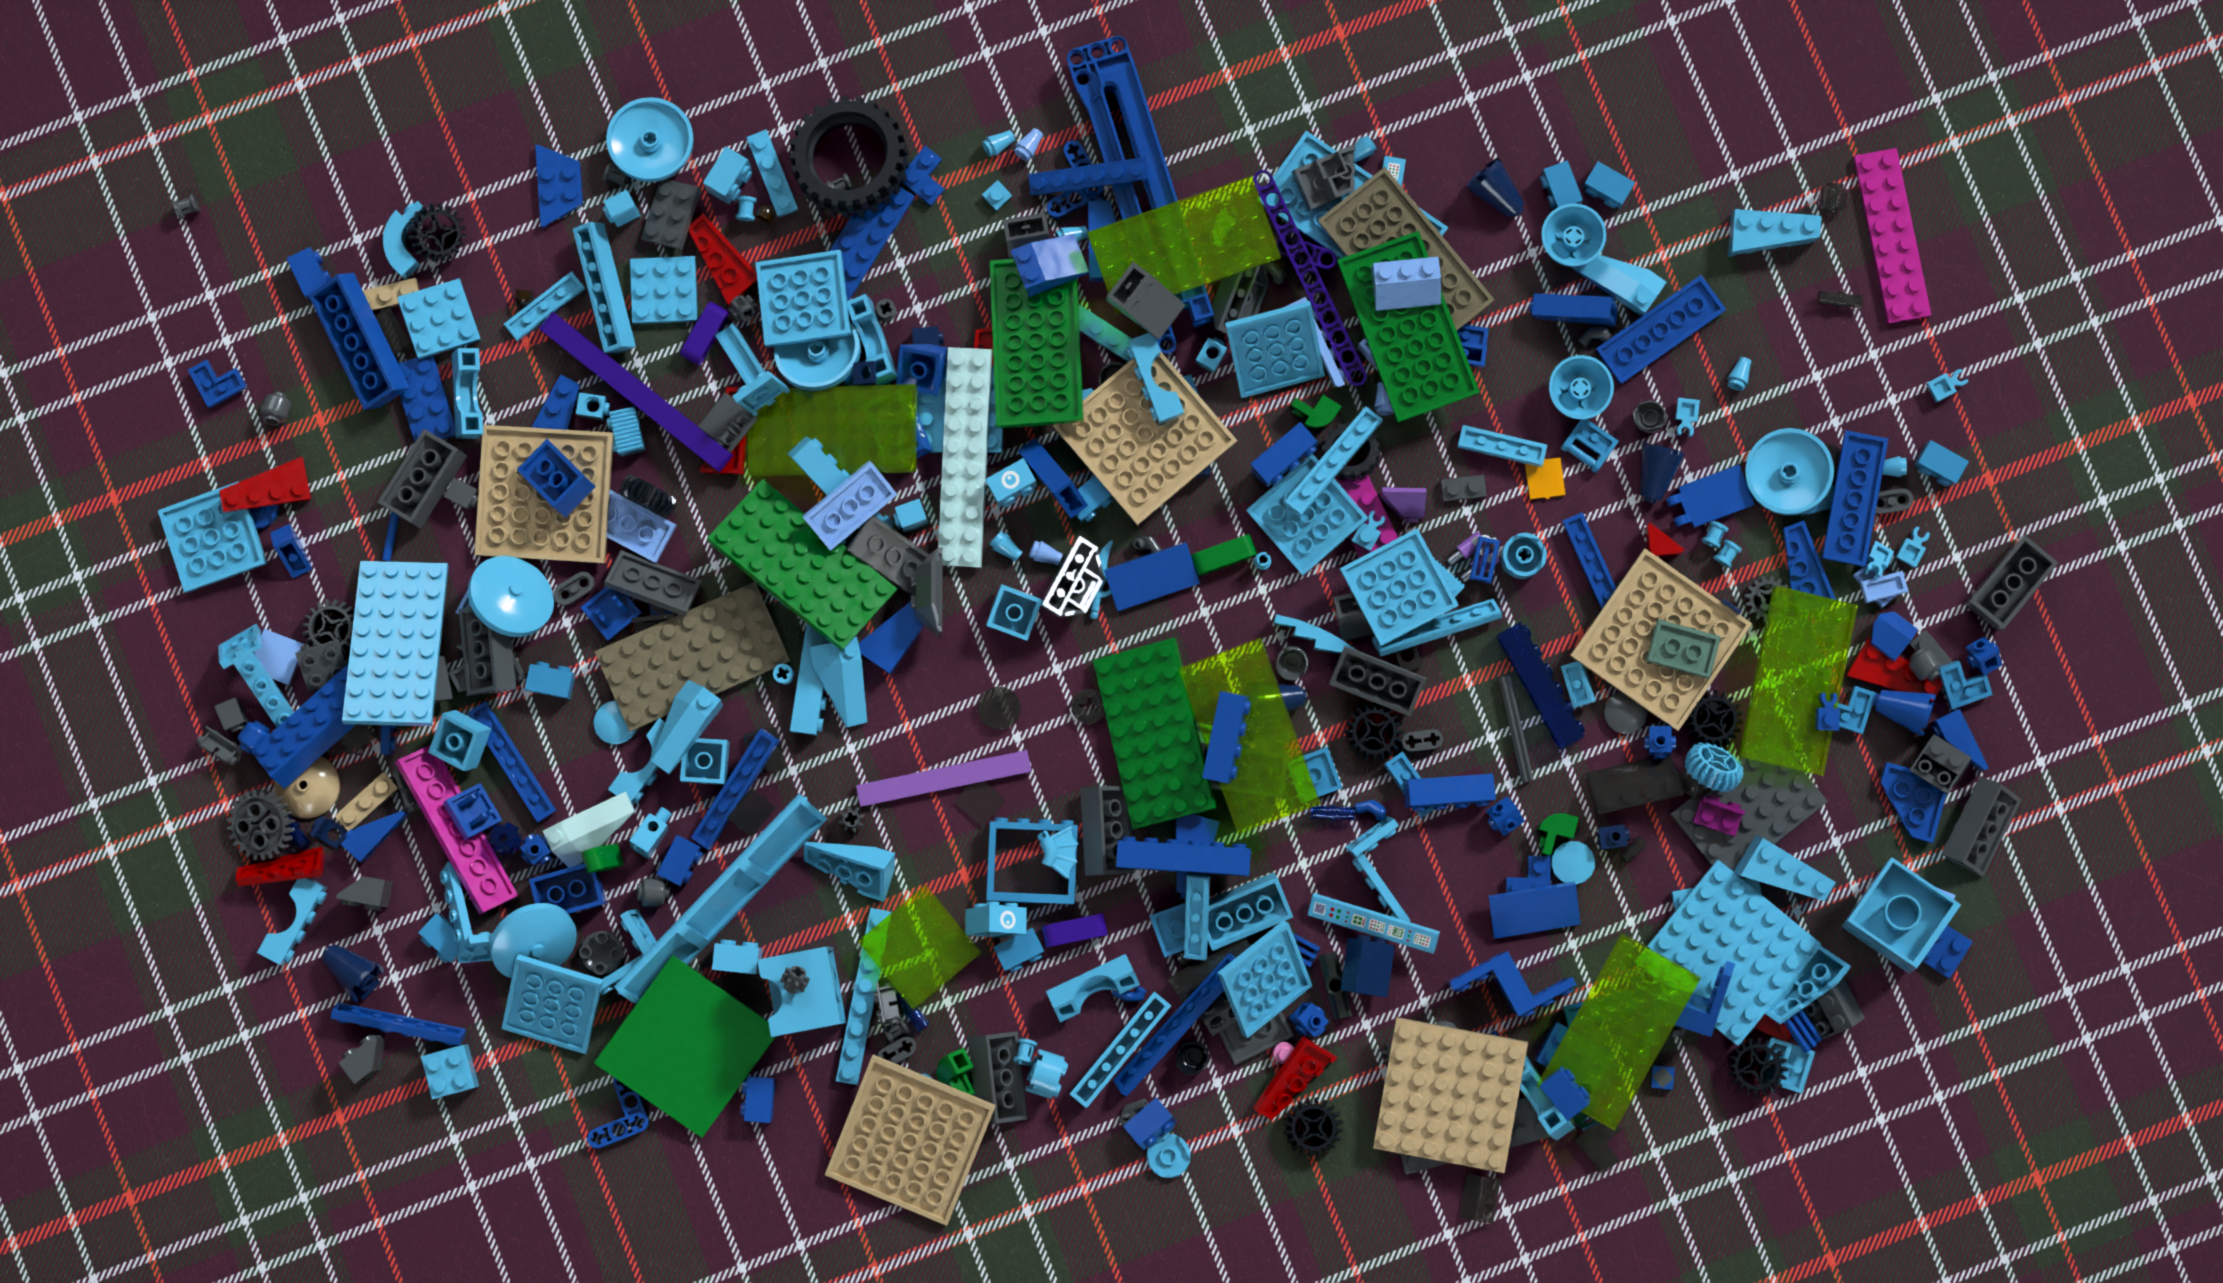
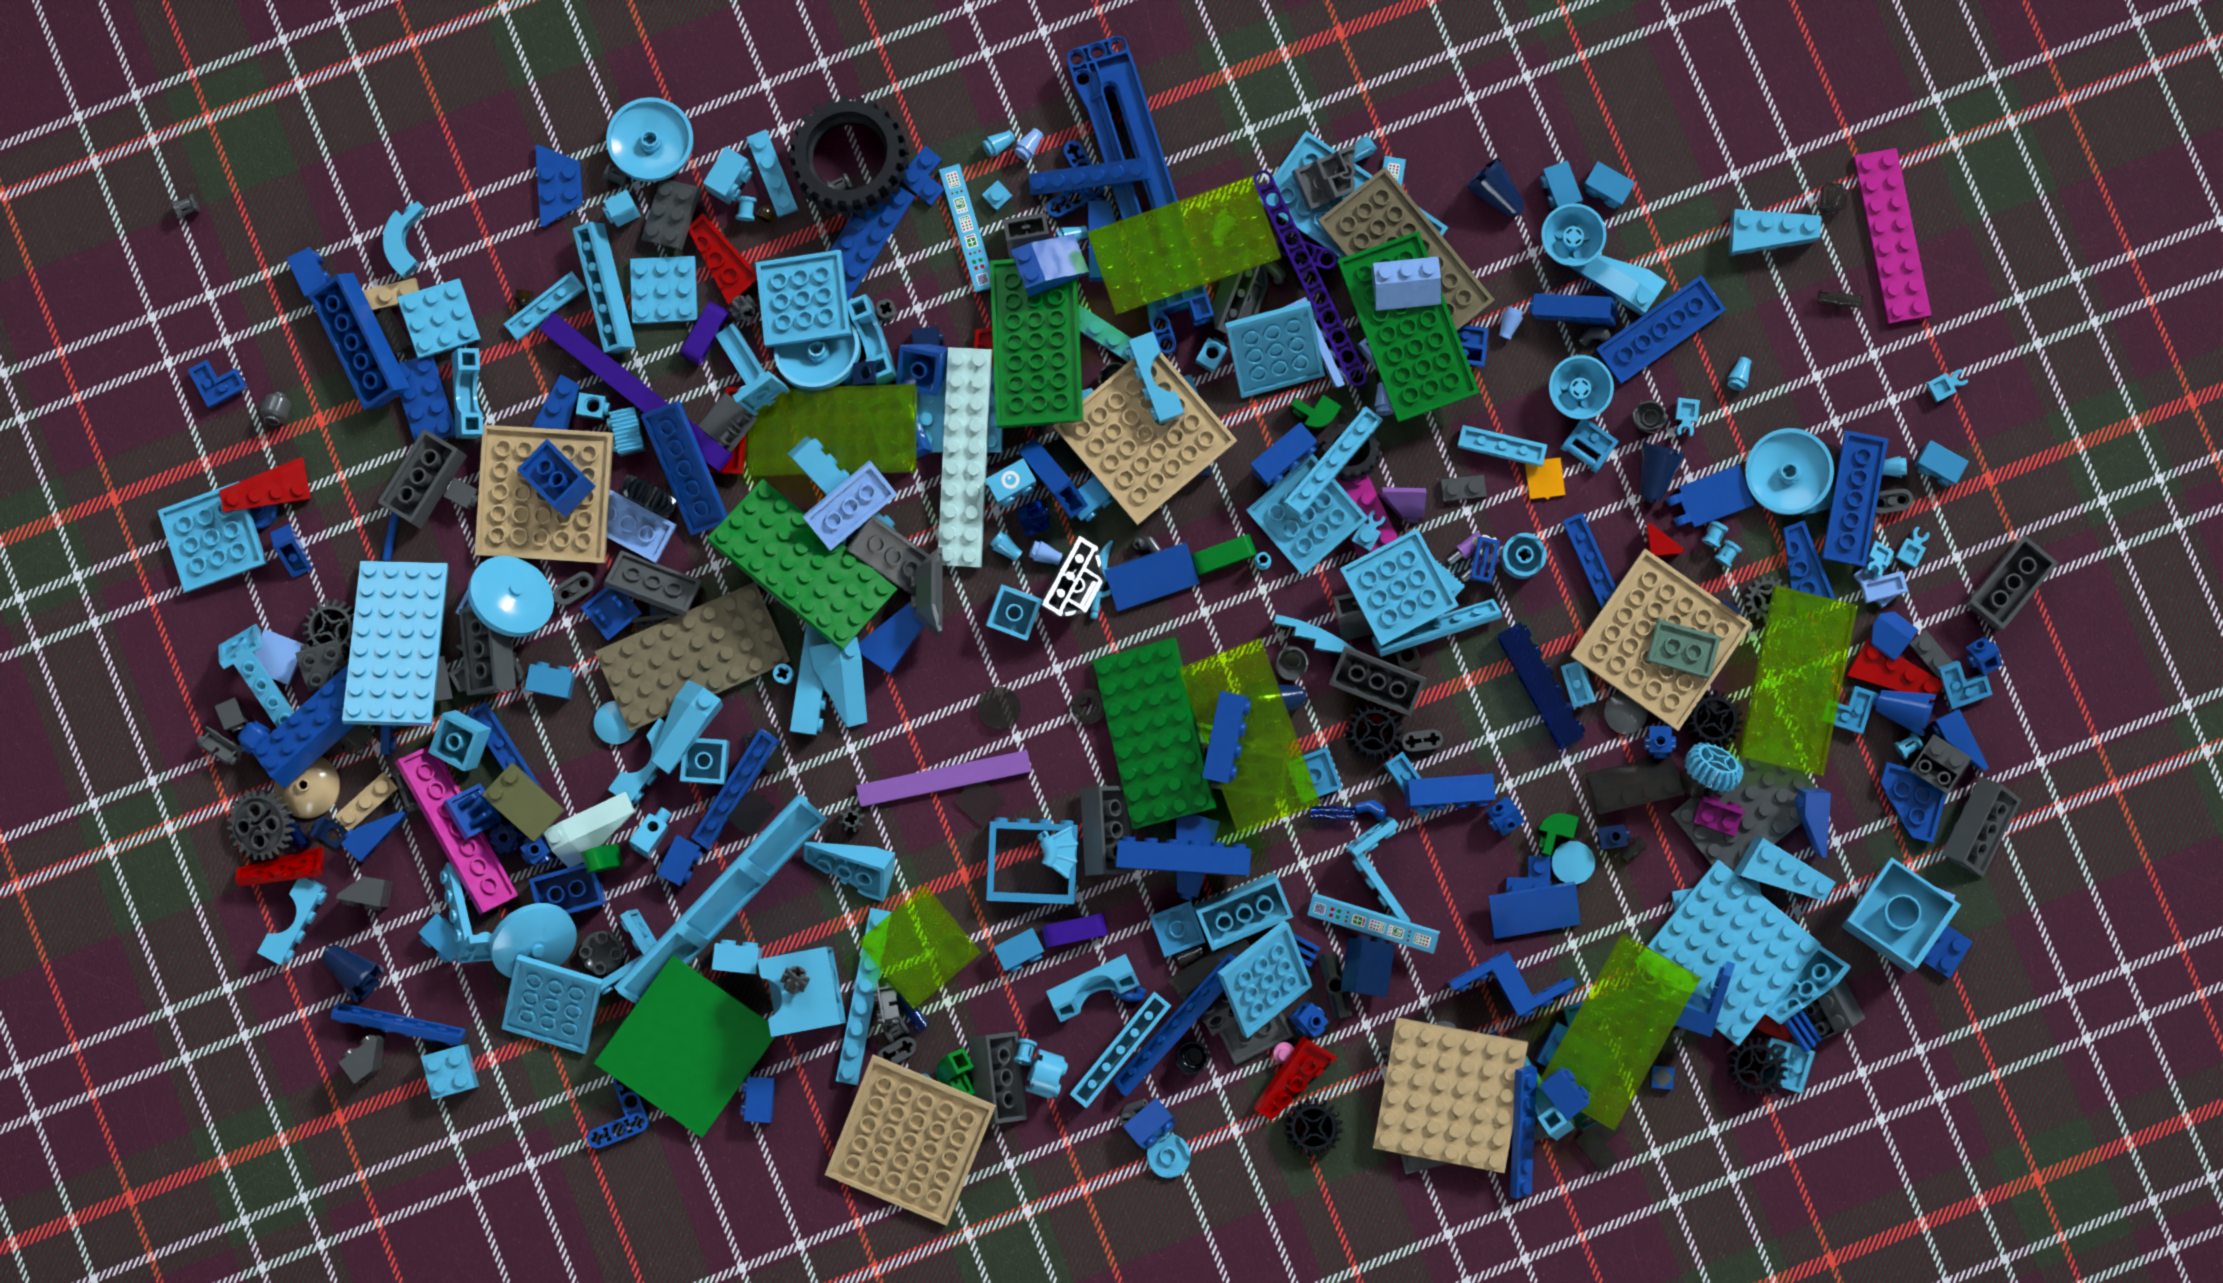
black gear [407,203,467,262] -> none
dark grey head [636,878,669,907] -> none
medium azure brick [893,499,929,533] -> none
medium azure brick [965,902,1026,938] -> none
dark grey slope [1106,262,1185,340] -> none
medium azure tile [1184,873,1210,961] -> none
clear smoke panel [1459,1174,1501,1224] -> none
dark grey axle [1499,676,1533,783] -> none
blue plate [1815,693,1840,731] -> none
dark grey head [1909,648,1942,681] -> none
none -> olive slope [482,763,565,842]
none -> blue plate [641,400,728,535]
none -> medium azure tile [939,164,991,293]
none -> clear blue brick [1015,499,1052,537]
none -> light blue cone [1499,306,1523,340]
none -> blue plate [1510,1065,1537,1199]
none -> blue slope [1795,788,1831,858]
none -> medium azure bush [1894,732,1924,760]

